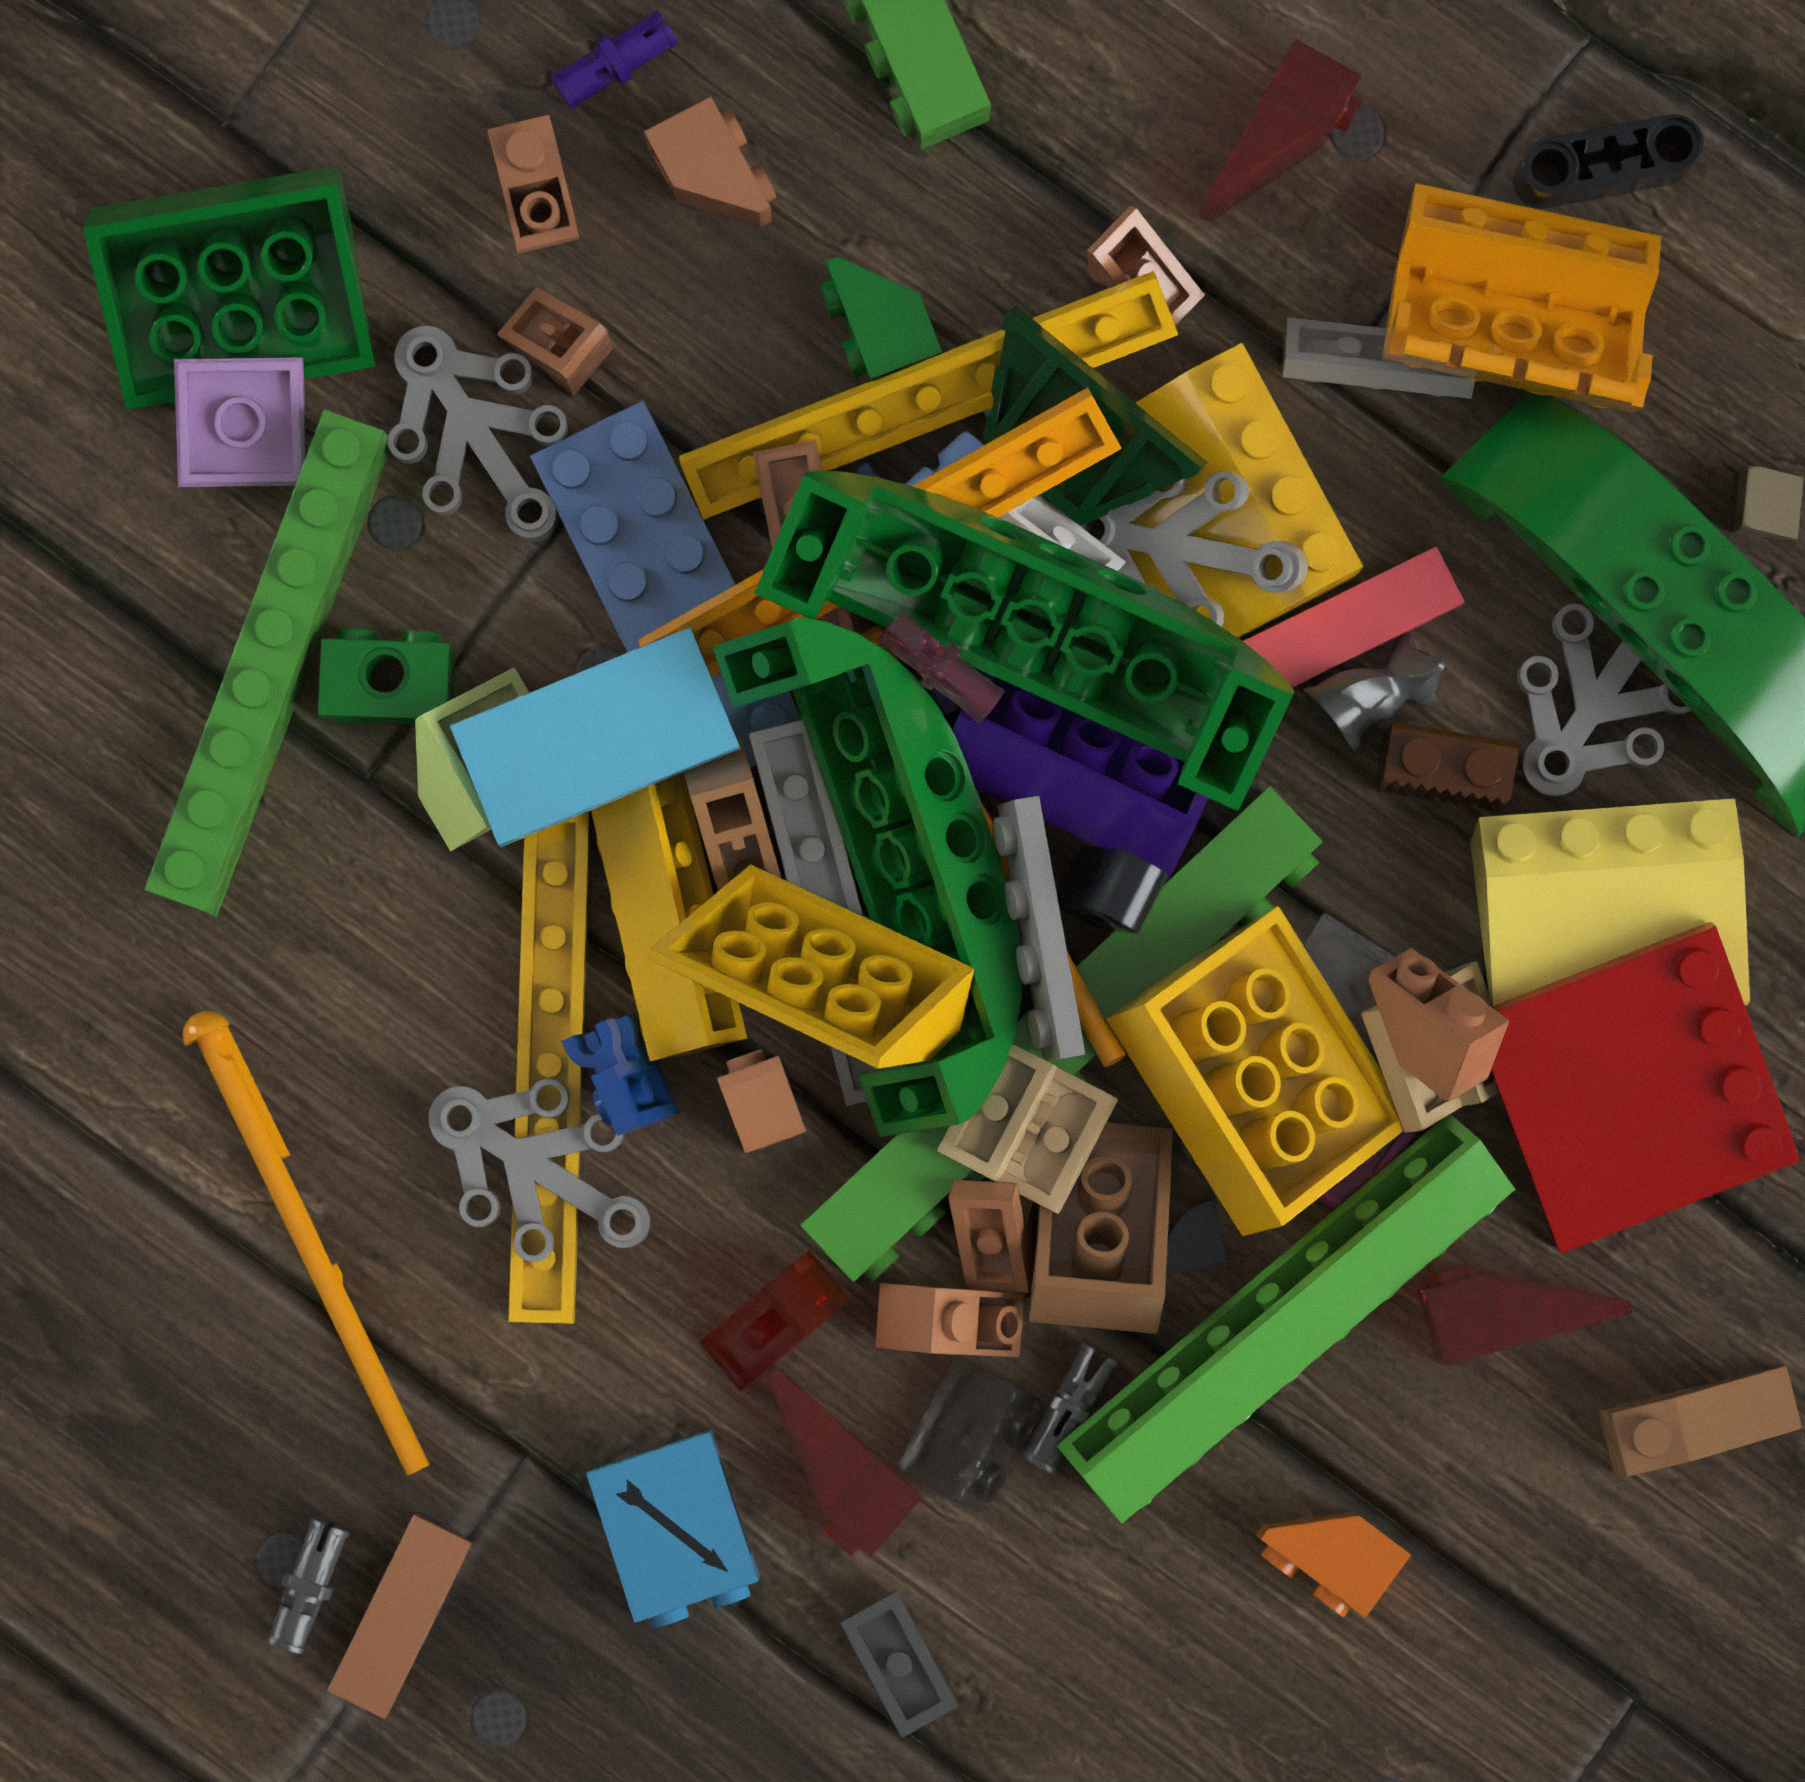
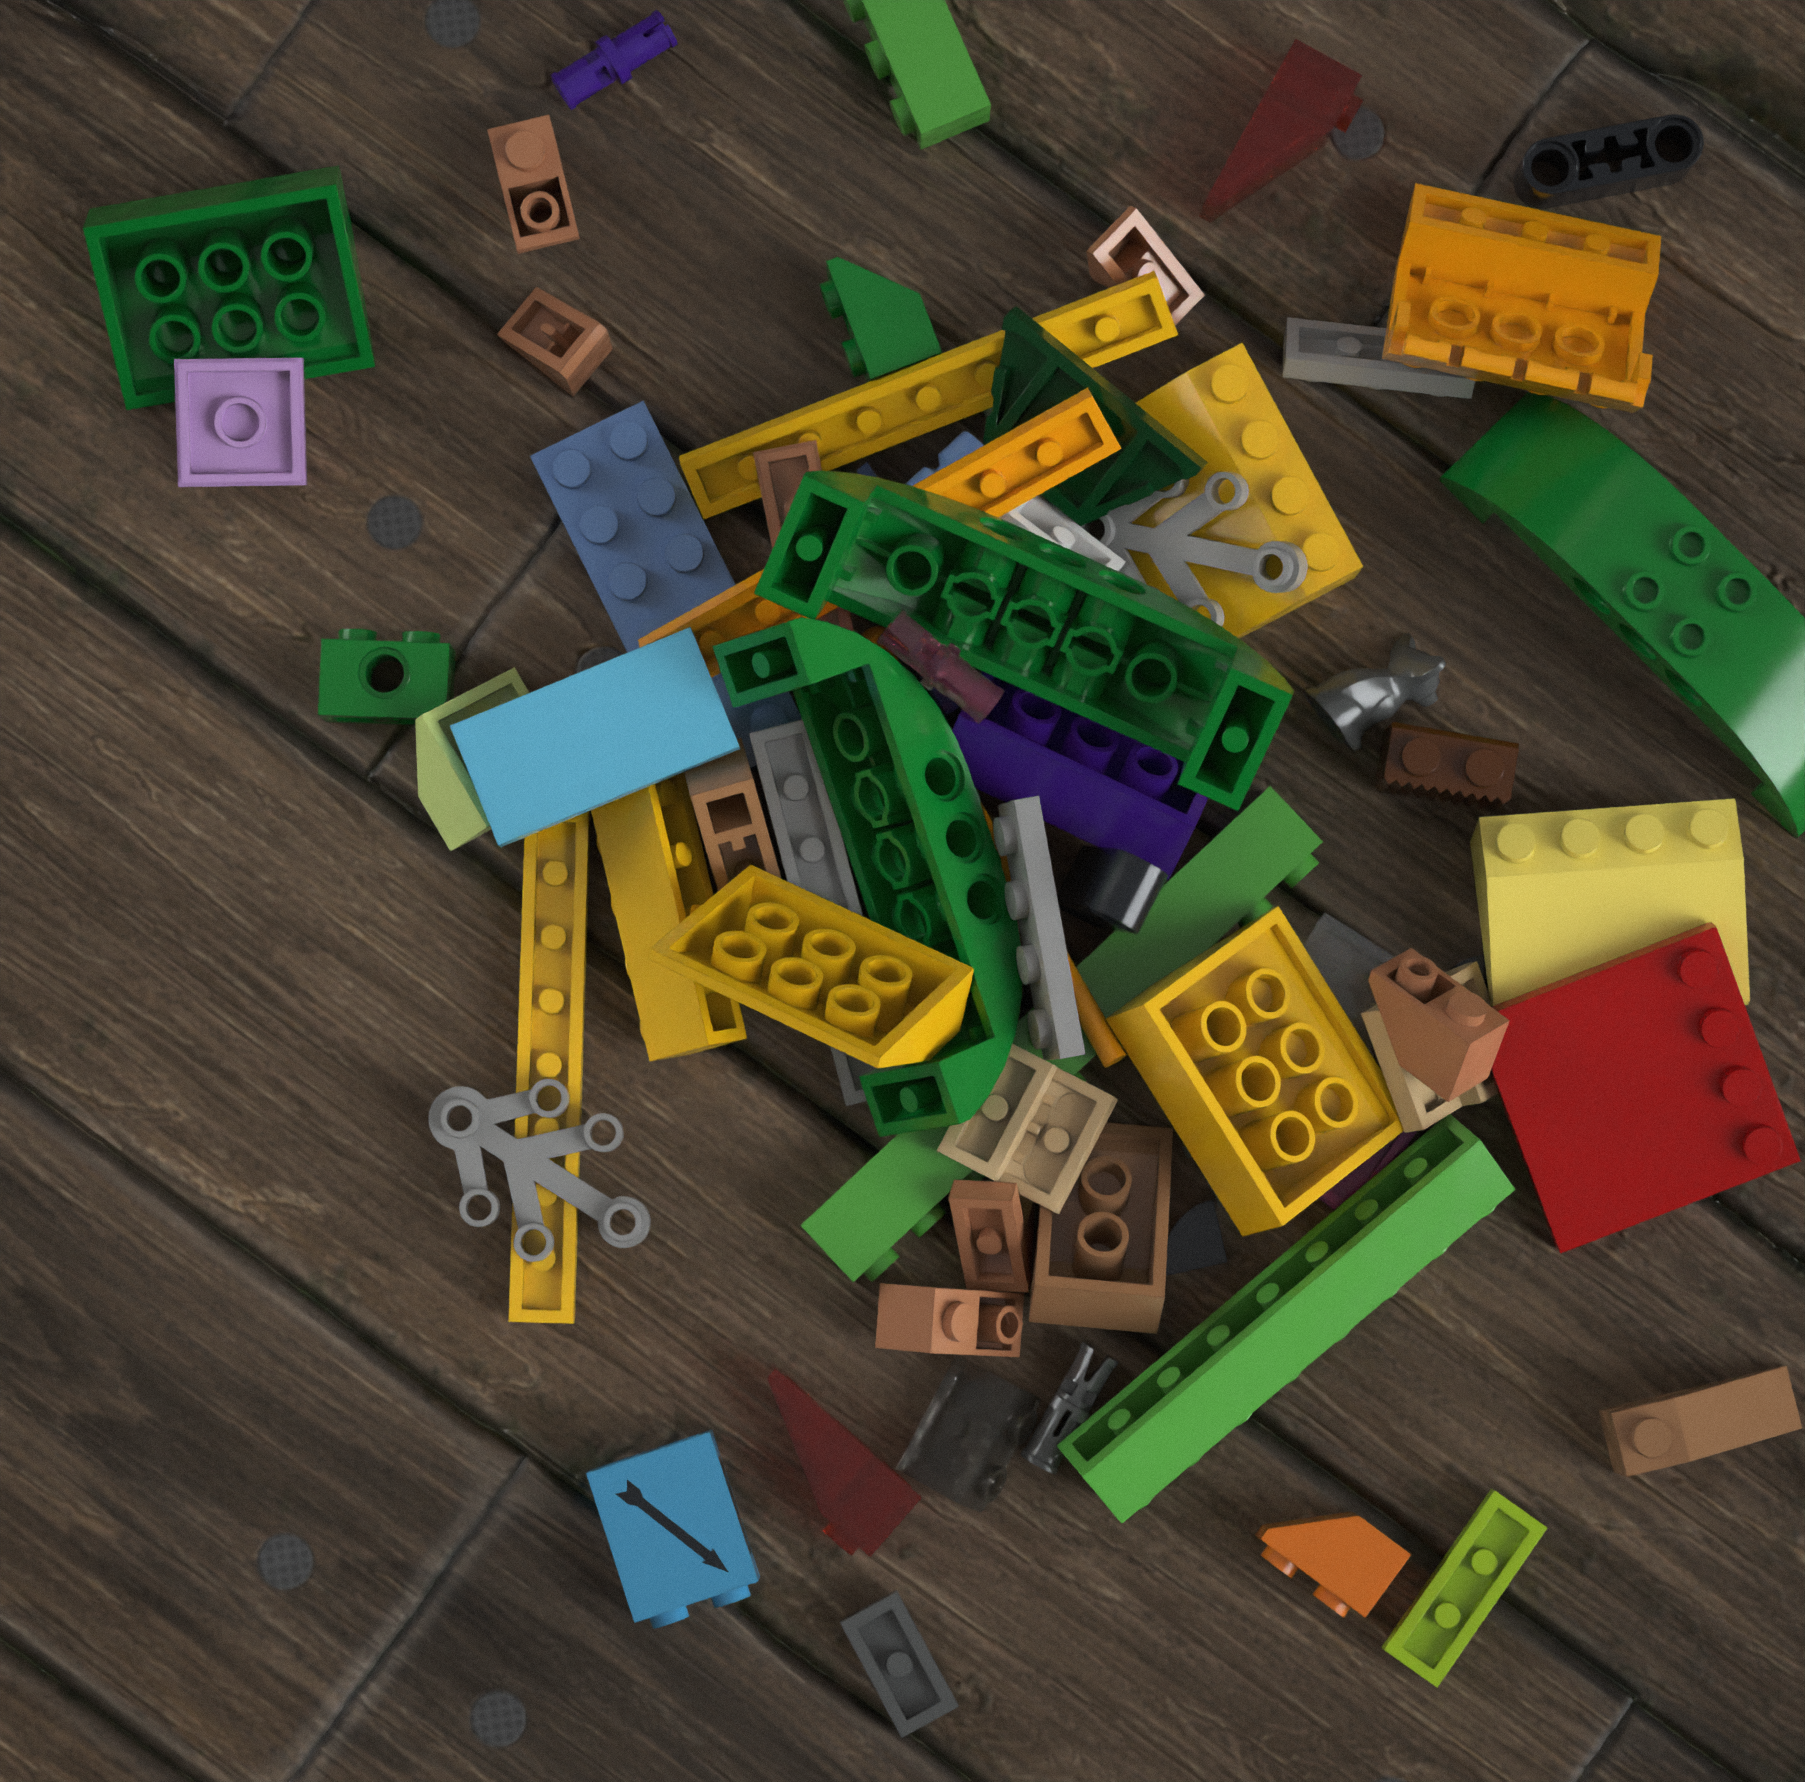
bright green brick [144,409,390,917] -> none
light orange bar [182,1011,430,1476] -> none
dark grey pin [265,1517,350,1654] -> none
nougat tile [327,1513,474,1719] -> none
light grey plant [387,326,568,542] -> none
blue plate [561,1013,680,1136] -> none
nougat slope [644,97,777,227] -> none
clear red slope [699,1250,851,1392] -> none
nougat slope [717,1049,807,1154] -> none
coral tile [1243,546,1465,689] -> none
clear red slope [1417,1263,1633,1365] -> none
light grey plant [1517,604,1691,797] -> none
dark tan slope [1733,465,1804,541] -> none
none -> lime plate [1381,1489,1547,1688]

